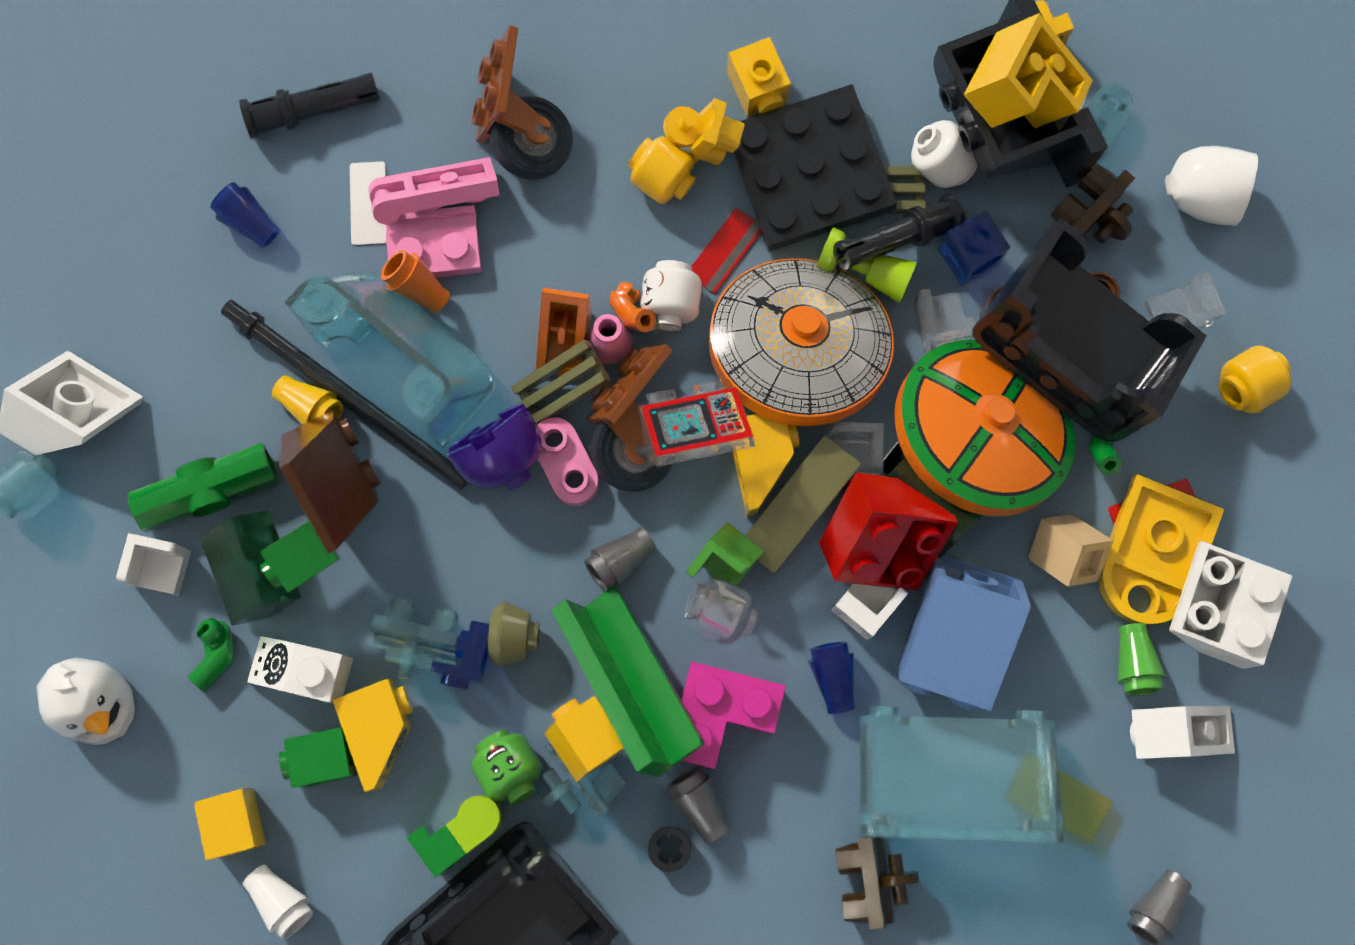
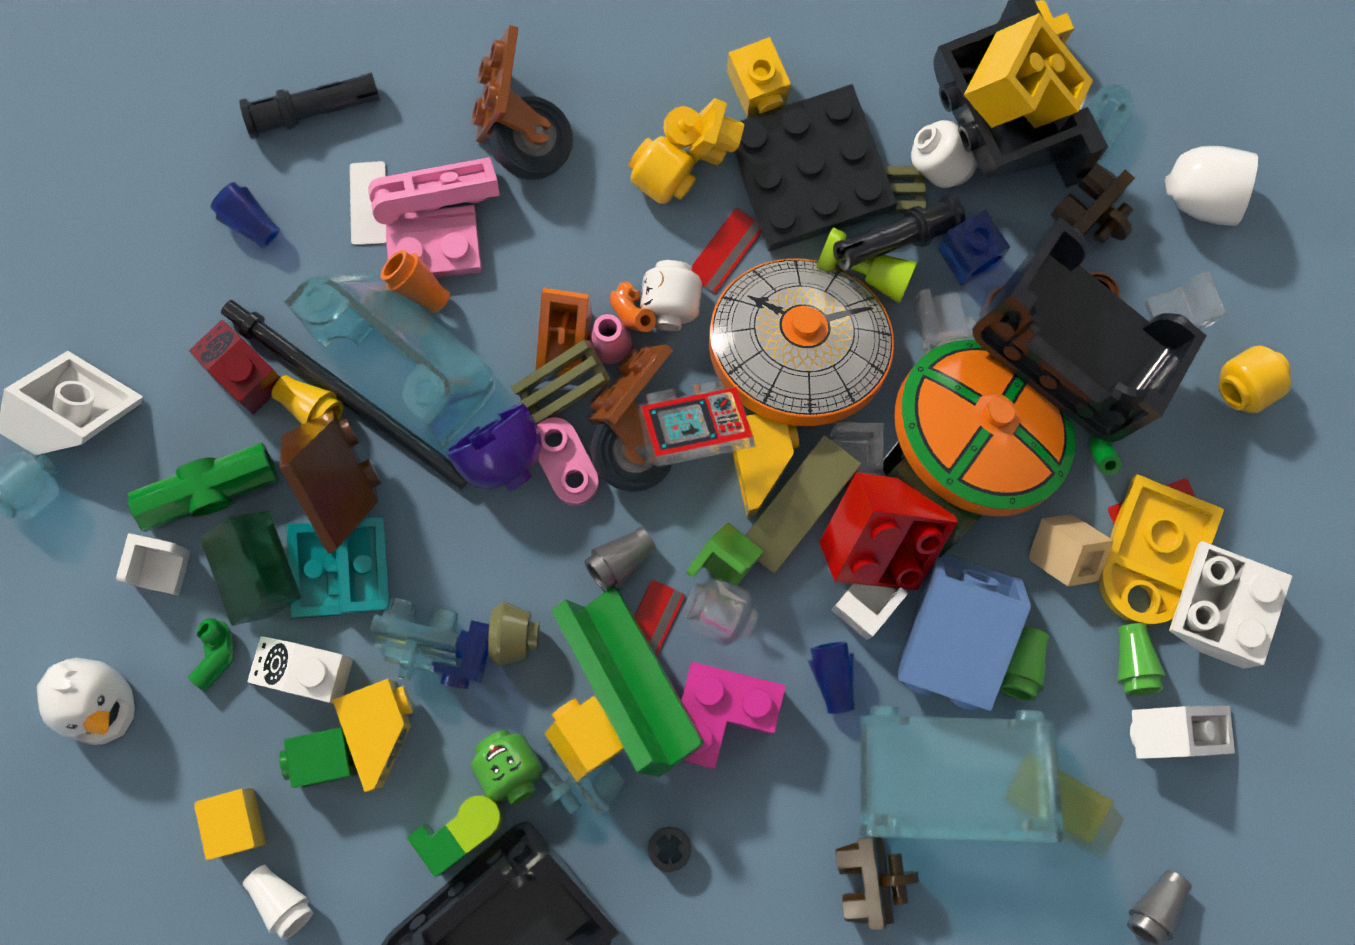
green brick [260,520,341,593] -> none
flat silver cone [667,767,730,843] -> none
none -> dark red slope [189,320,281,415]
none -> teal slope [286,516,390,619]
none -> red sticker [634,580,685,657]
none -> bright green cone [999,627,1049,701]

